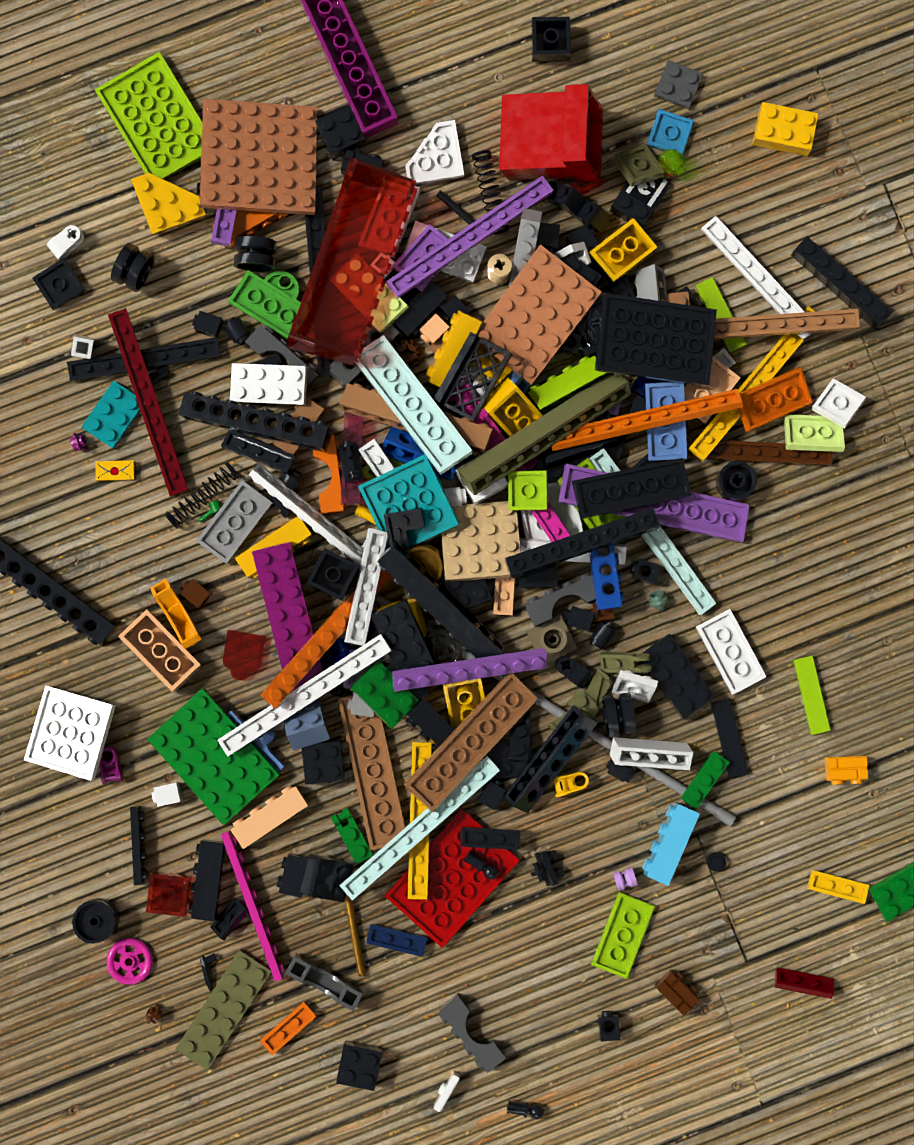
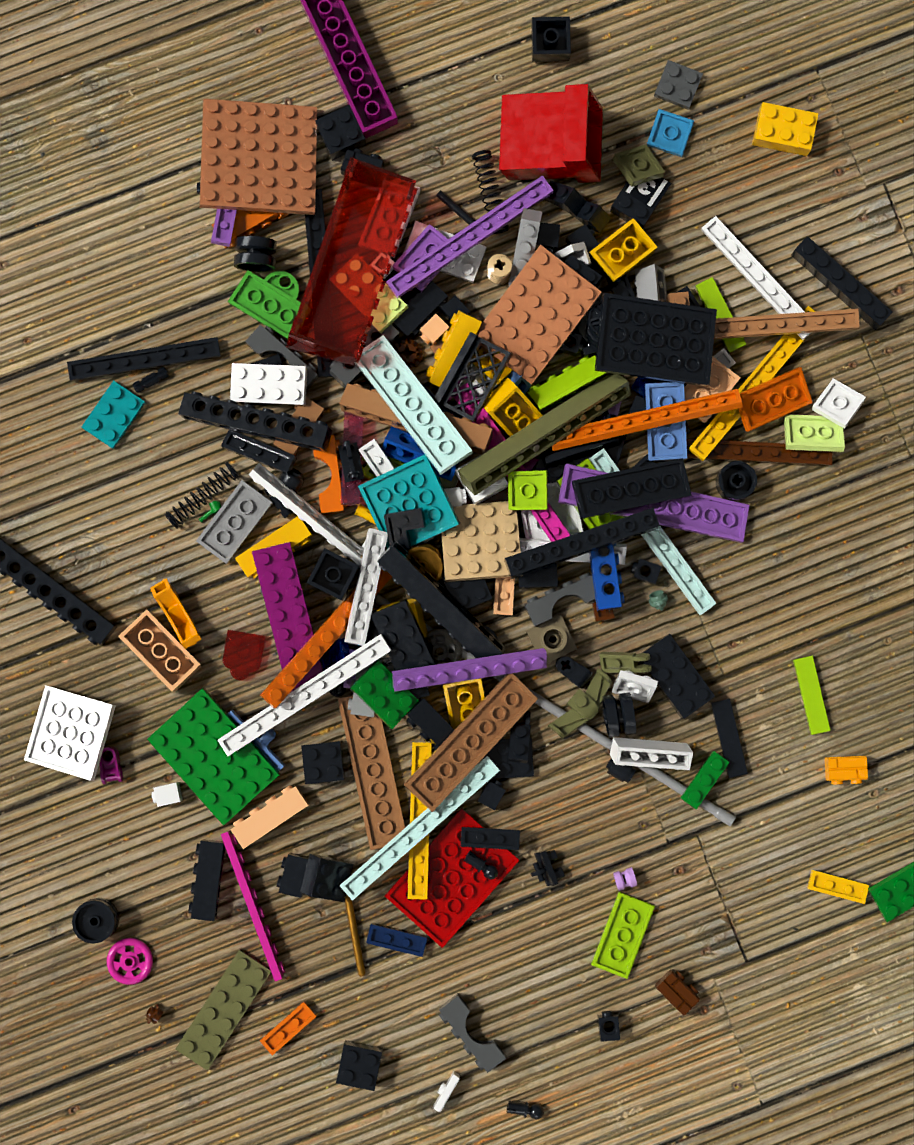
black plate [32,258,86,311] -> none
white piece [47,225,84,260] -> none
magenta plate [70,433,87,451] -> none
white brick [71,334,93,359] -> none
lime plate [95,52,202,180] -> none
yellow tile [95,460,135,481] -> none
dark red plate [108,308,188,496] -> none
black wheel [111,243,155,292] -> none
black plate [130,806,148,885] -> none
yellow brick [131,173,207,234] -> none
clear red brick [146,871,192,917] -> none
reddish brown brick [180,579,212,609] -> none
black brick [192,311,224,338] -> none
black bar [200,953,217,991] -> none
black plate [210,897,249,940] -> none
black brick [224,317,250,346] -> none
sand blue brick [284,699,330,751] -> none
dark grey arch [285,953,364,1012] -> none
green plate [331,807,373,864] -> none
white plate [405,120,464,185] -> none
black brick [504,705,598,813] -> none
yellow piece [552,771,589,797] -> none
black brick [564,606,594,632] -> none
clear red bar [570,179,606,195] -> none
black brick [589,621,616,650] -> none
medium azure brick [642,802,700,886] -> none
clear neon green head [658,149,686,177] -> none
white plate [696,609,766,695] -> none
black plate [706,852,726,872] -> none
dark red plate [774,967,834,999] -> none

